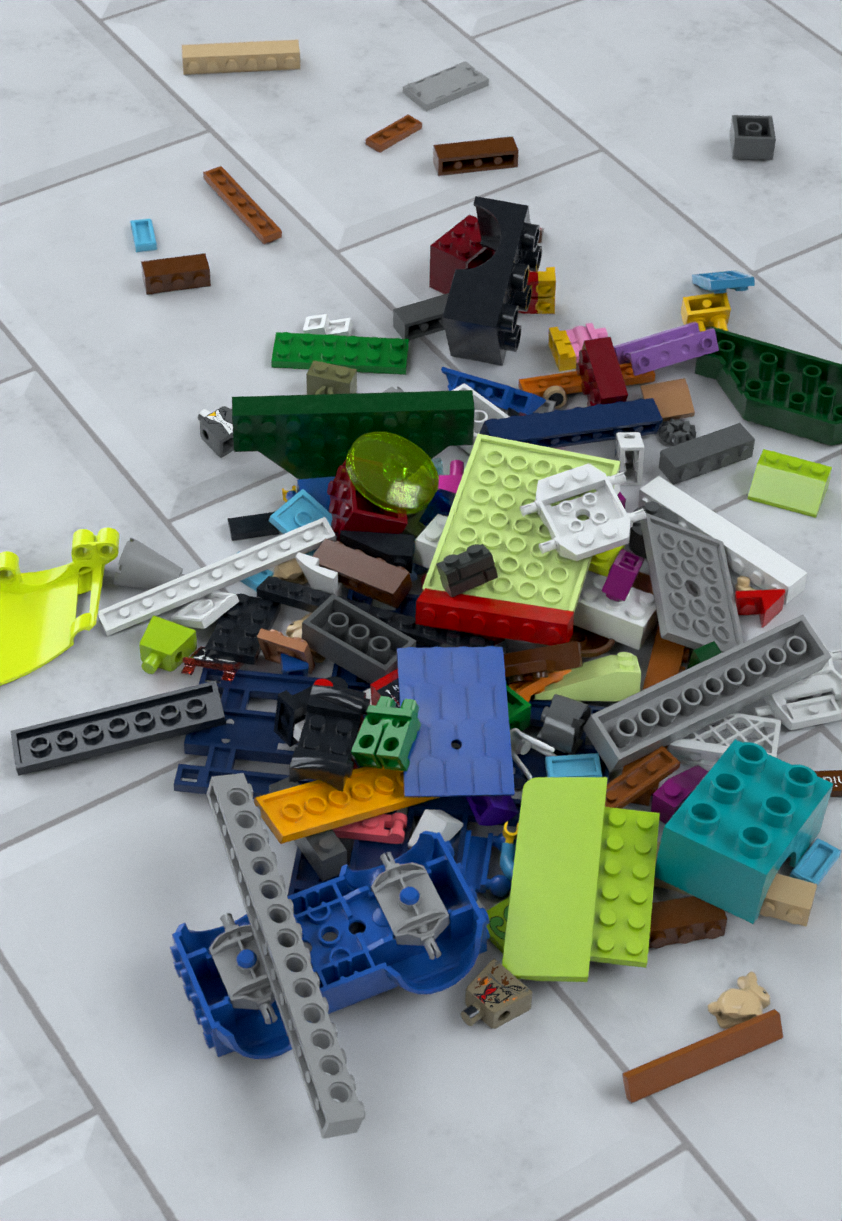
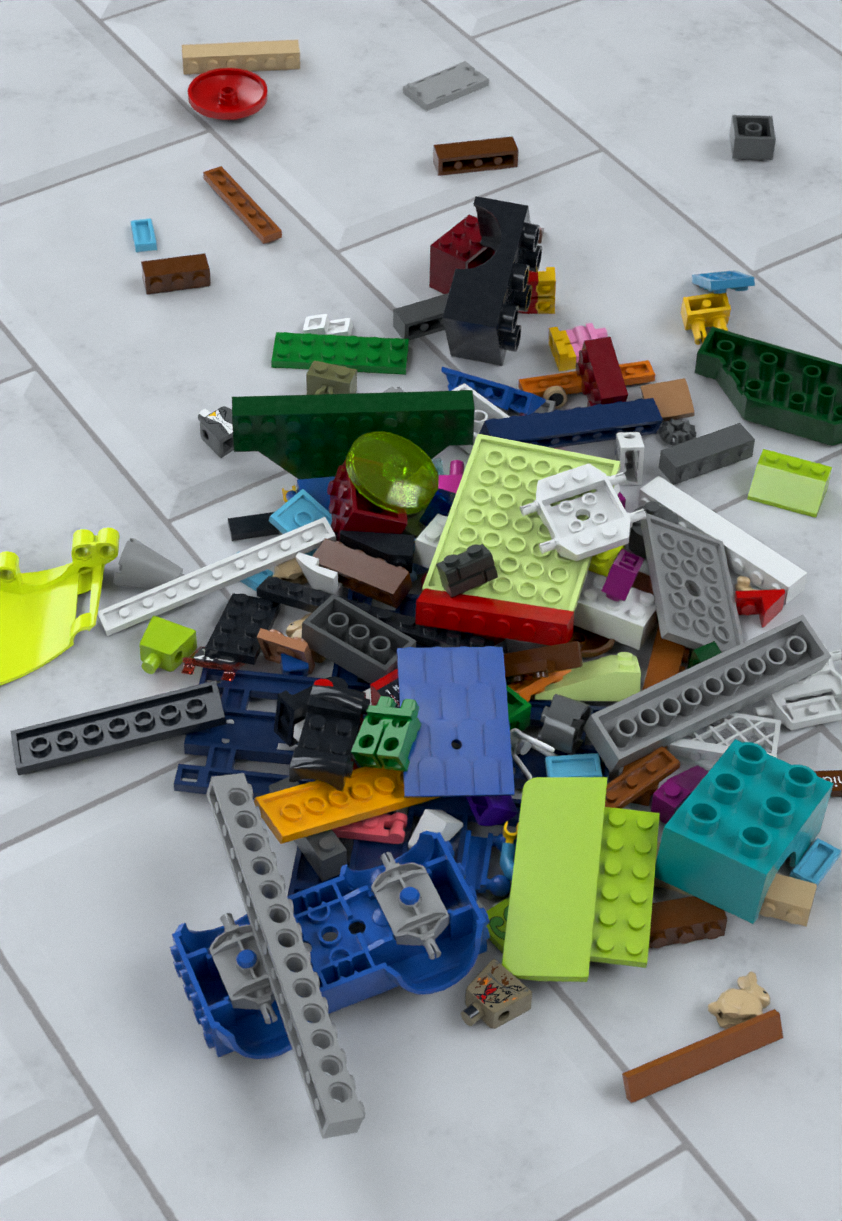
white tile [171,591,239,629] -> none
dark orange tile [366,115,422,153] -> none
medium lavender fence [614,322,719,376] -> none
none -> red dish [188,68,268,120]

